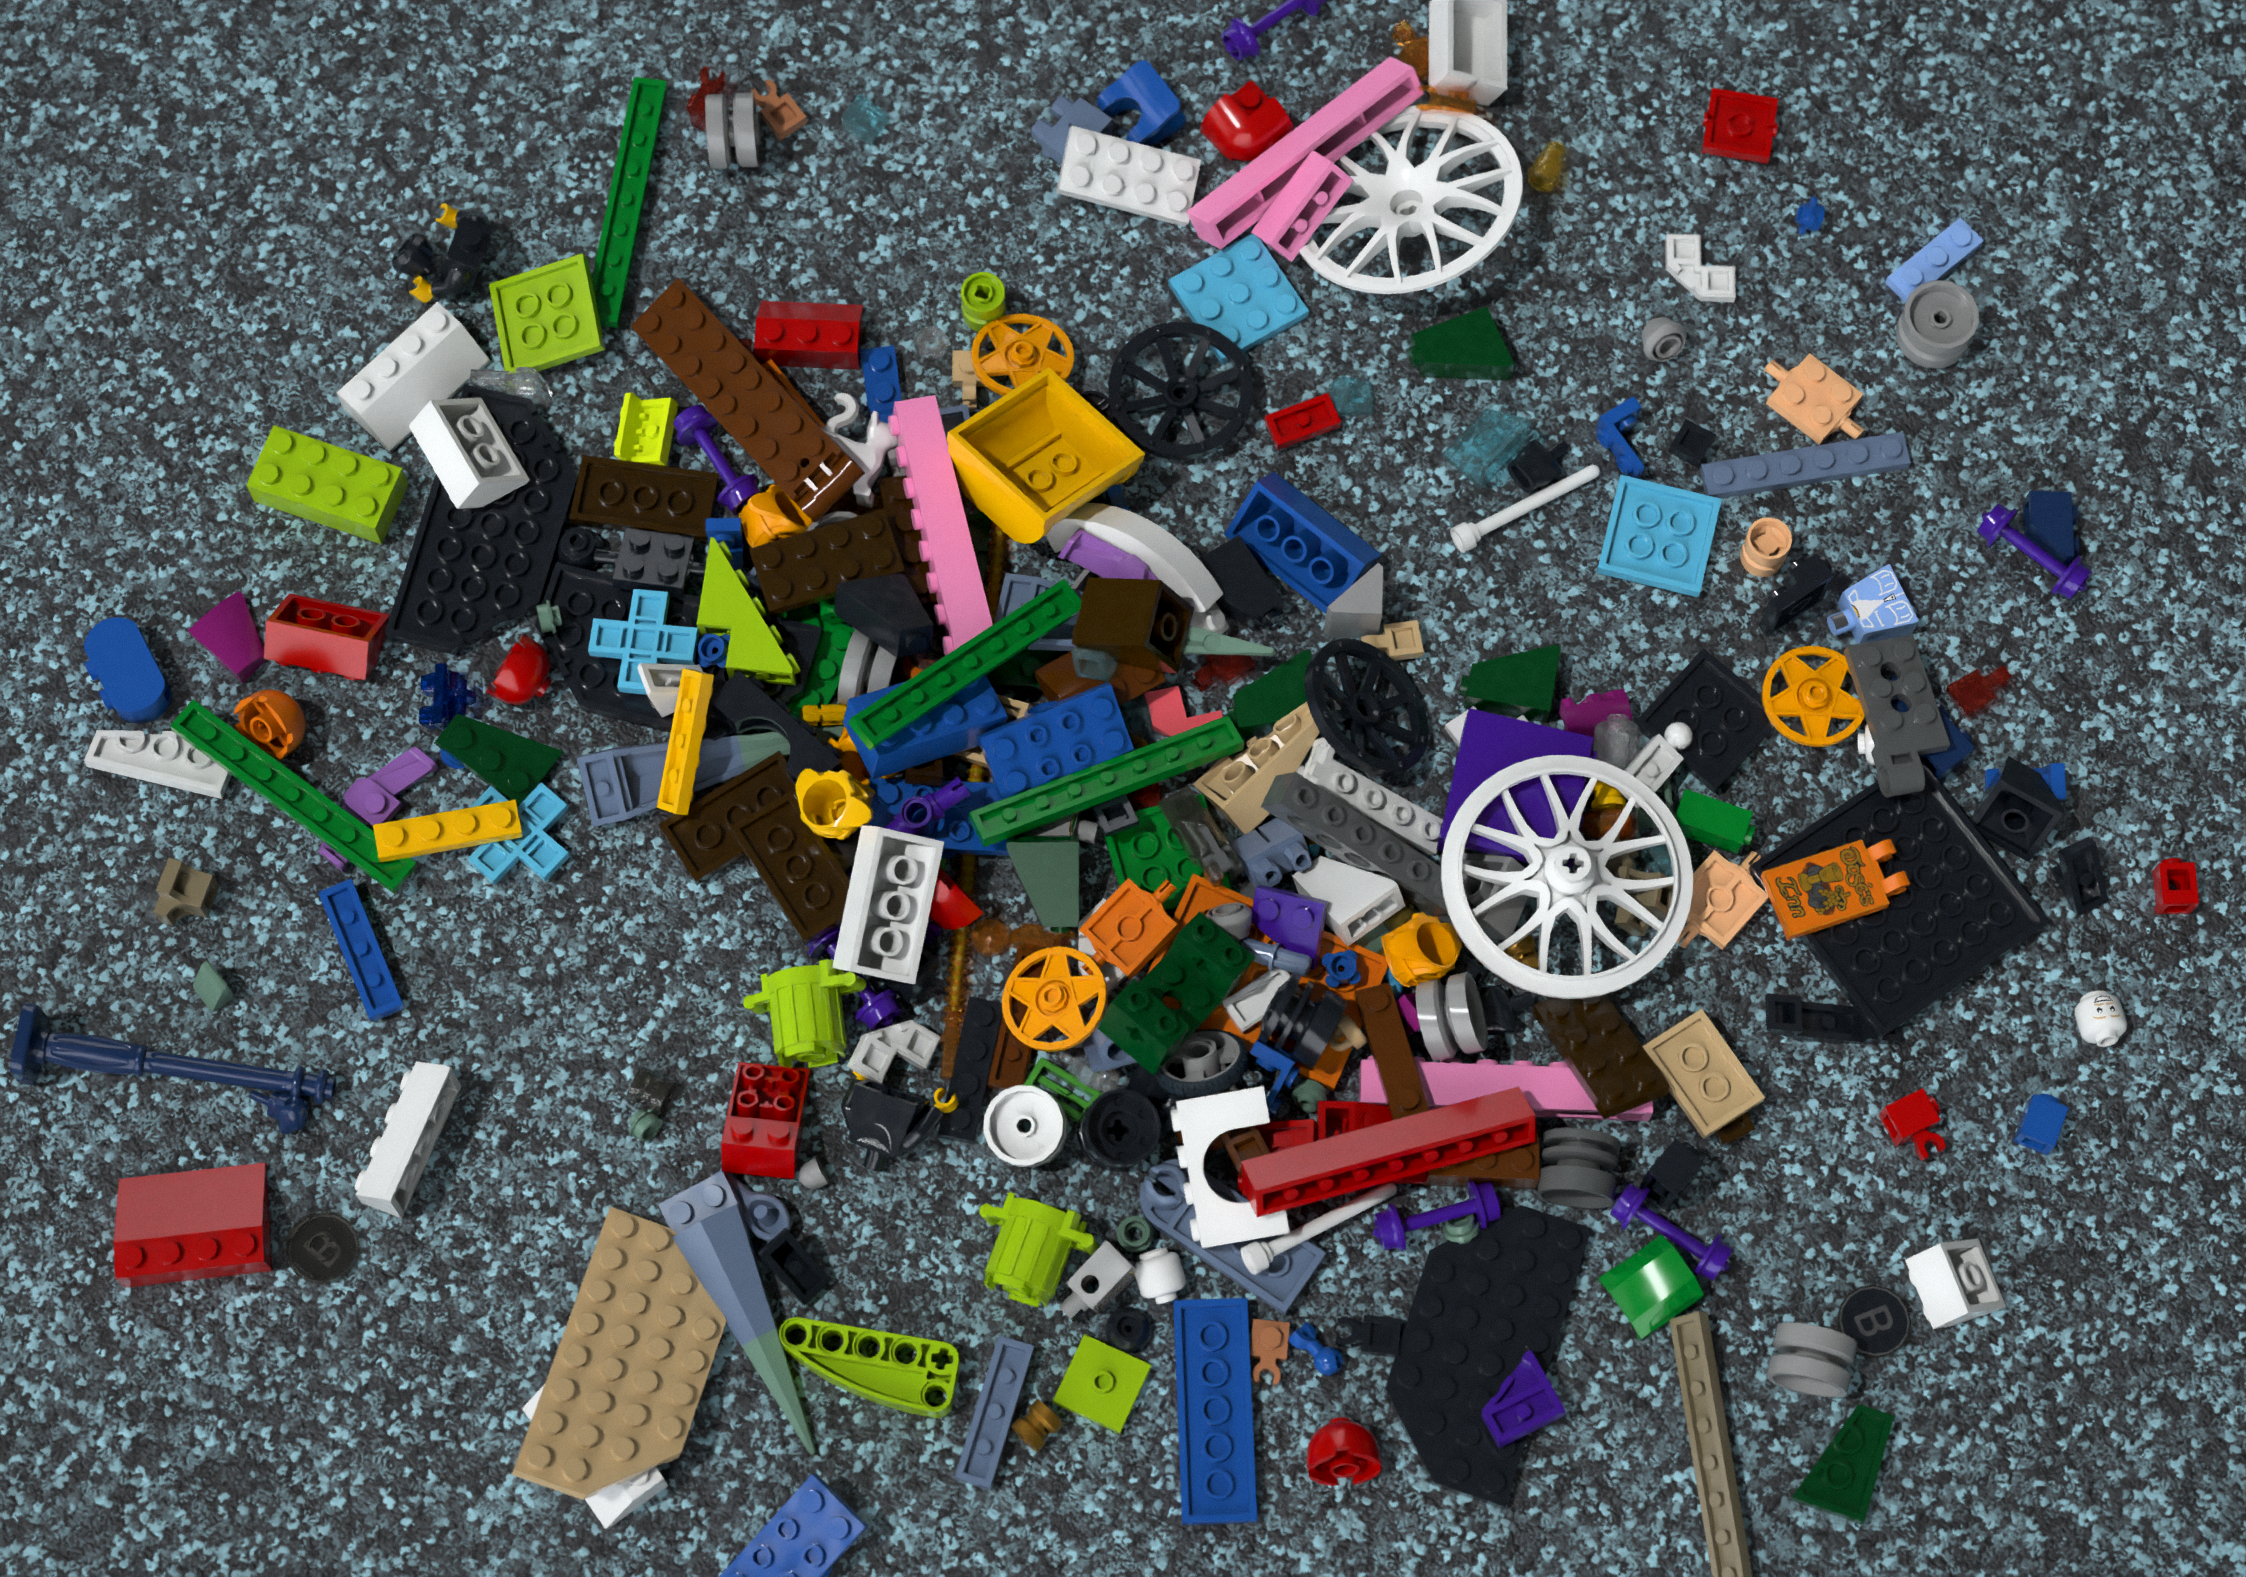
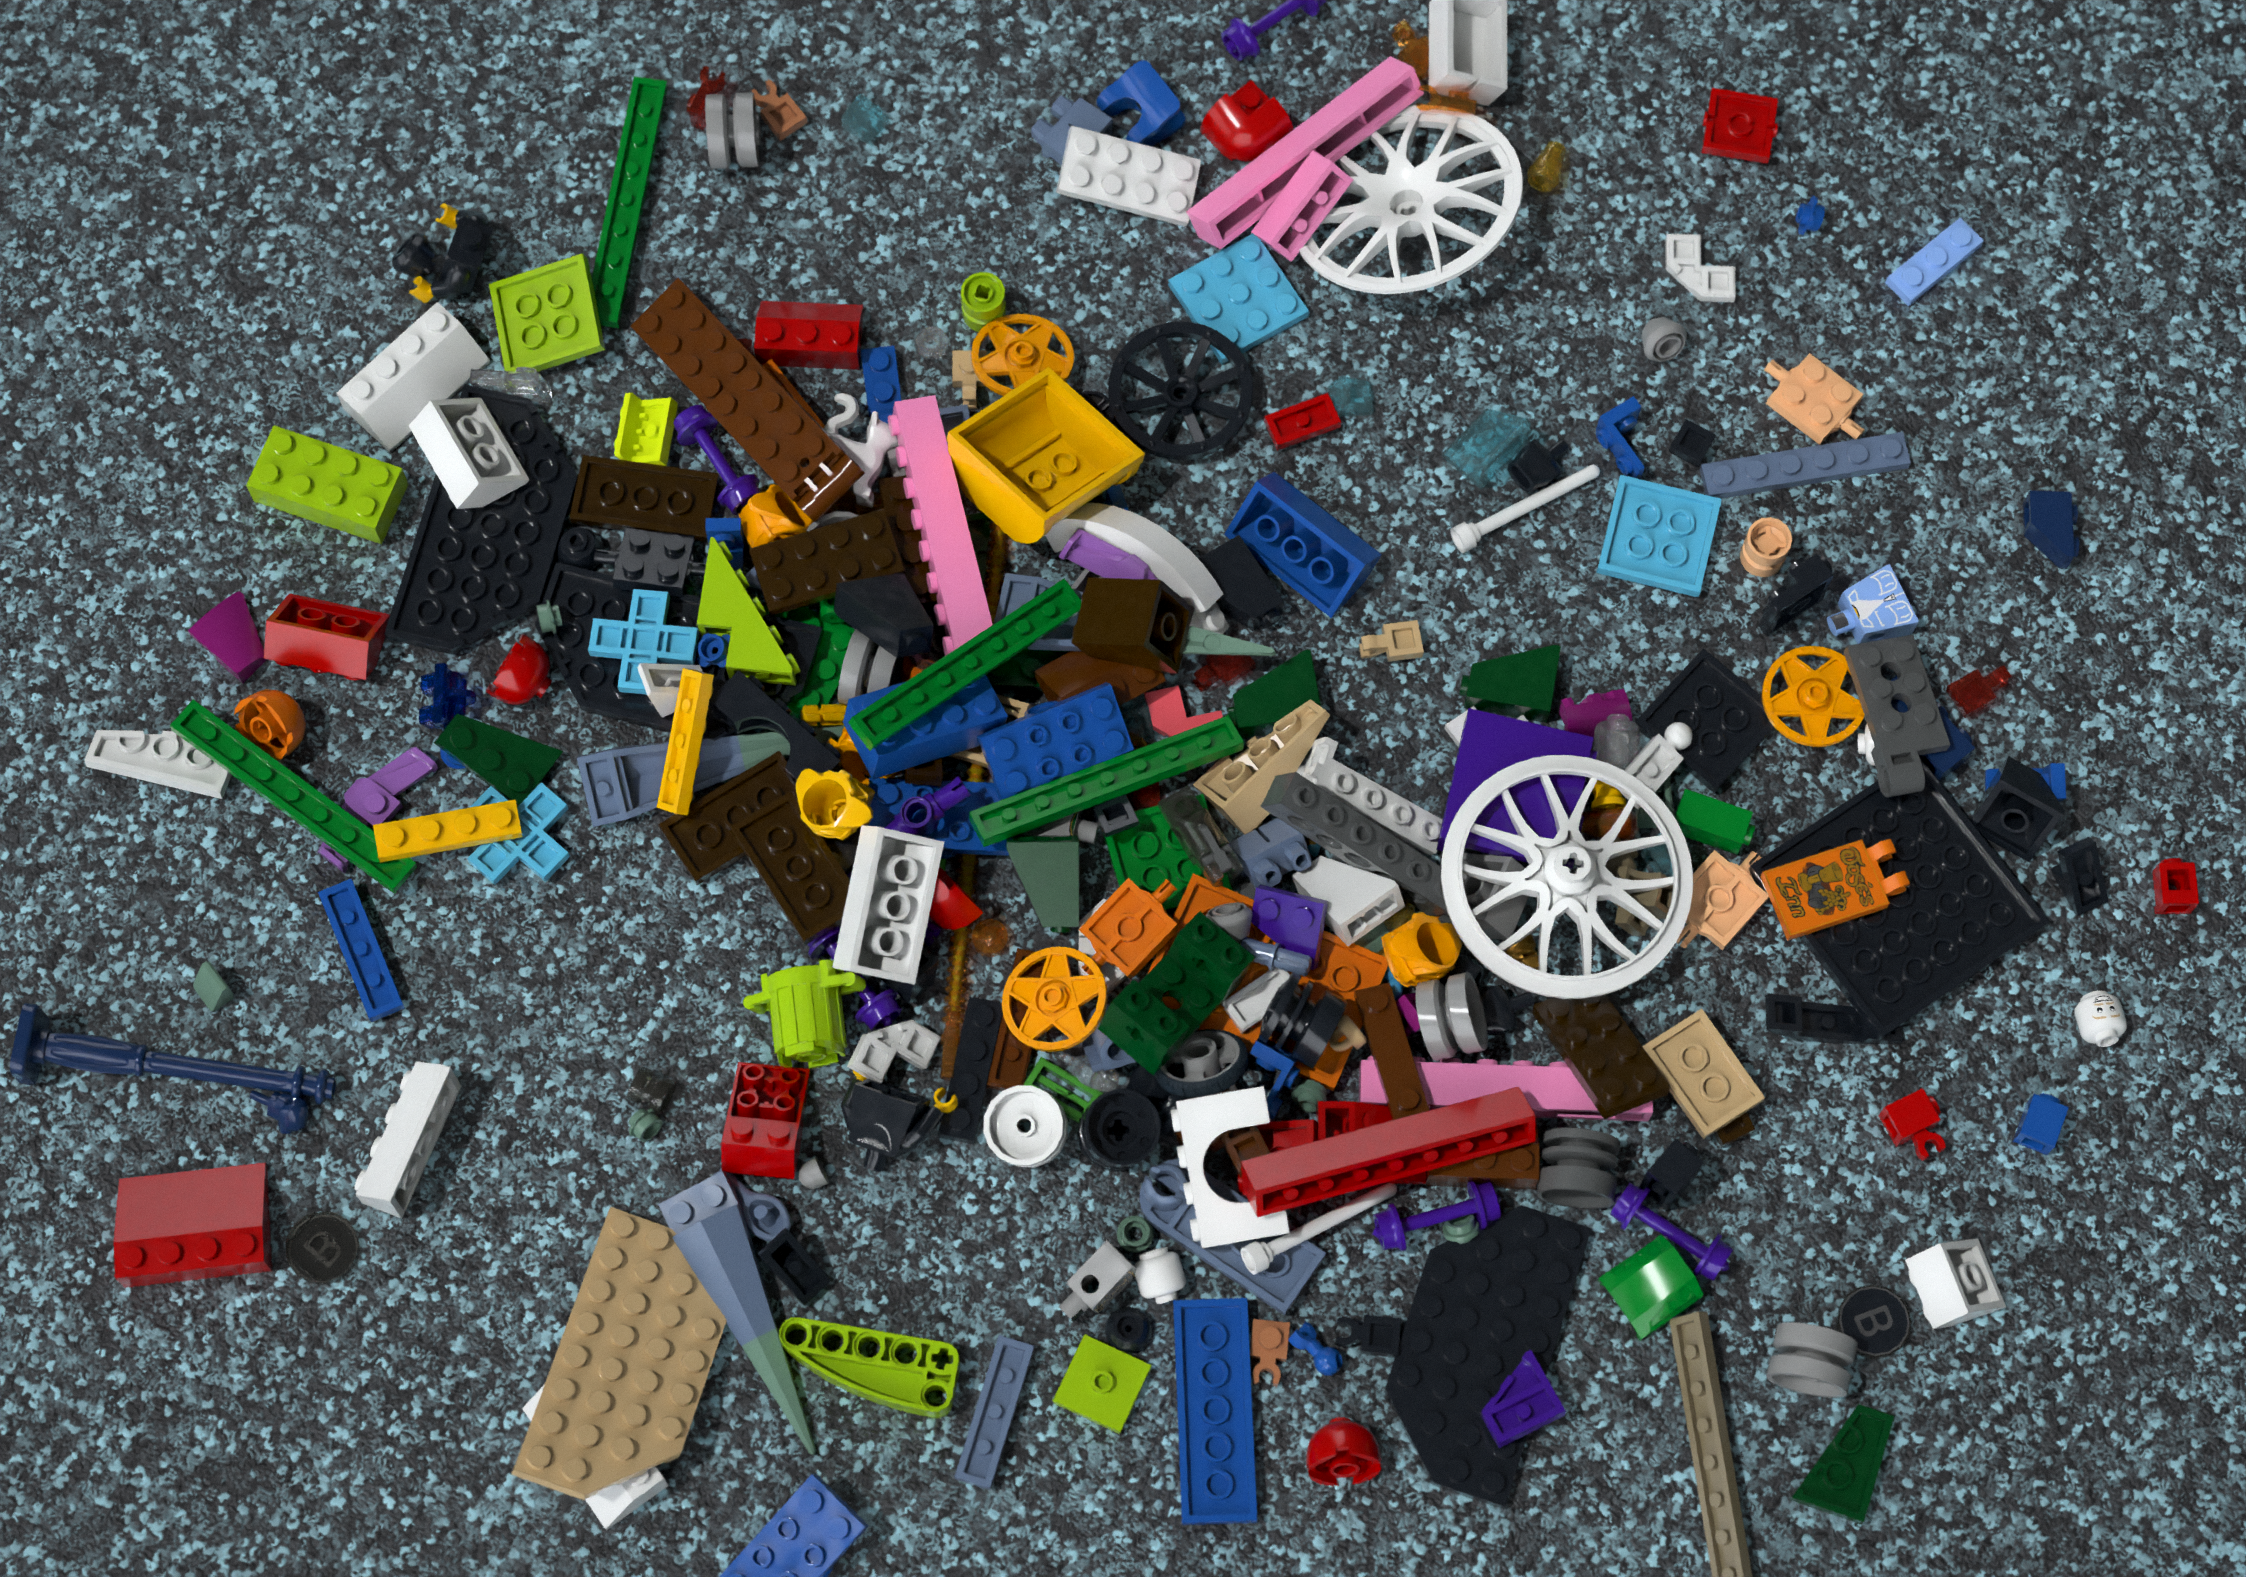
blue brick [84,617,172,724] -> none
dark tan brick [153,858,220,927] -> none
lime container [979,1192,1100,1307] -> none
clear orange plate [1007,923,1075,952] -> none
pearl gold wheel [1011,1399,1063,1452] -> none
clear light blue slope [1071,647,1117,682] -> none
black wheel [1304,638,1428,777] -> none
blue plate [1322,950,1361,988] -> none
light grey slope [1324,562,1383,638] -> none
dark green slope [1407,306,1514,381] -> none
light grey wheel [1896,280,1979,369] -> none
dark purple piece [1977,503,2092,600] -> none

